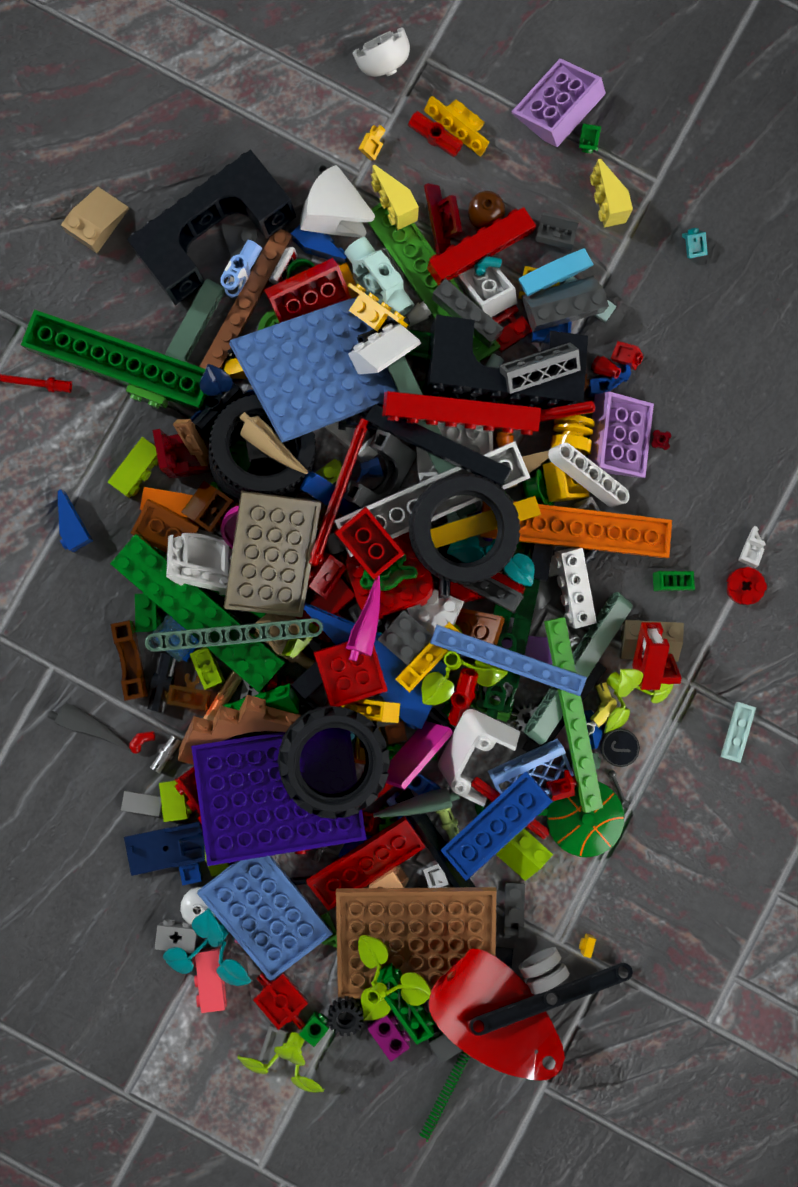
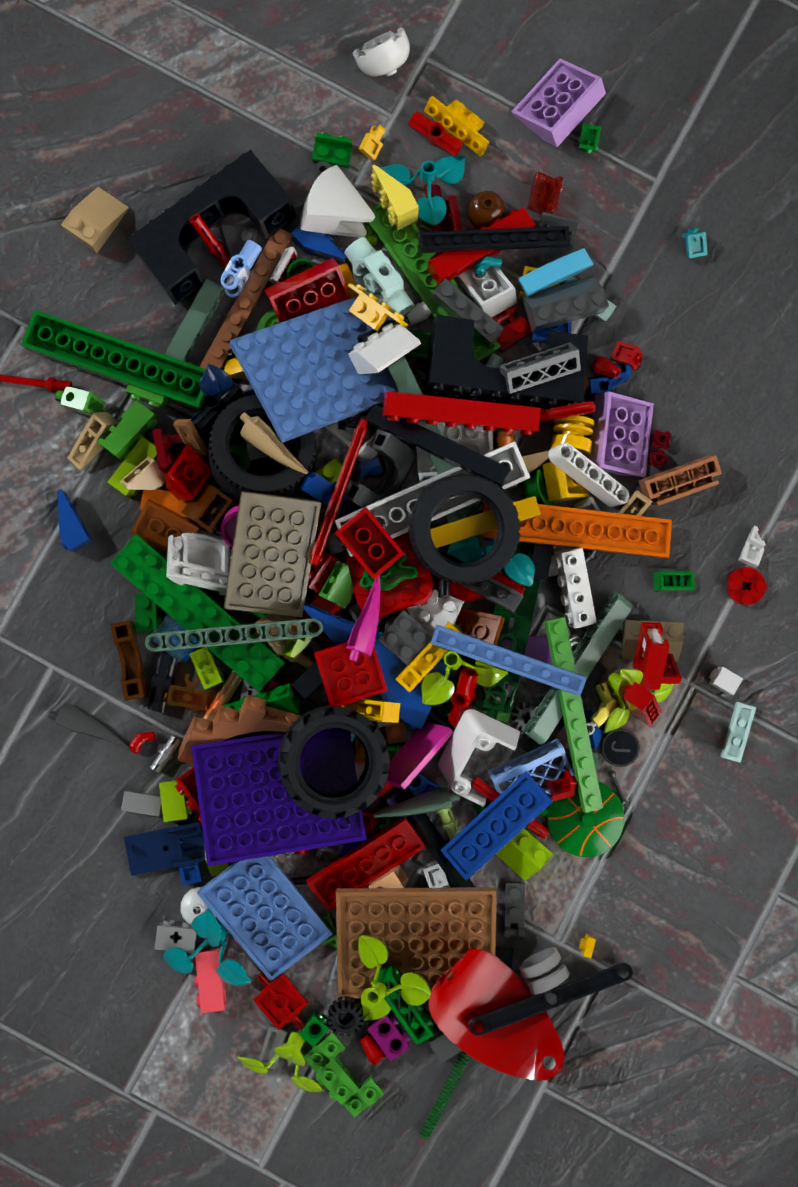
light yellow slope [590,159,633,227] -> none
none -> bright green torso [55,386,106,417]
none -> tan slope [67,412,119,470]
none -> bright green wedge [97,400,158,462]
none -> tan slope [120,456,166,490]
none -> red slope [165,445,211,501]
none -> red pin [189,214,230,266]
none -> bright green bracket [303,1030,384,1118]
none -> green bracket [312,132,353,169]
none -> bright green slope [319,561,354,609]
none -> red cone [359,1034,386,1066]
none -> clear neon green hand [365,222,378,246]
none -> teal plant [379,156,465,225]
none -> black tile [418,226,570,253]
none -> clear red bracket [527,171,563,215]
none -> tan slope [618,490,653,516]
none -> red brick [623,682,662,727]
none -> nougat brick [638,455,722,506]
none -> dark red plate [649,450,668,468]
none -> white brick [709,667,743,695]

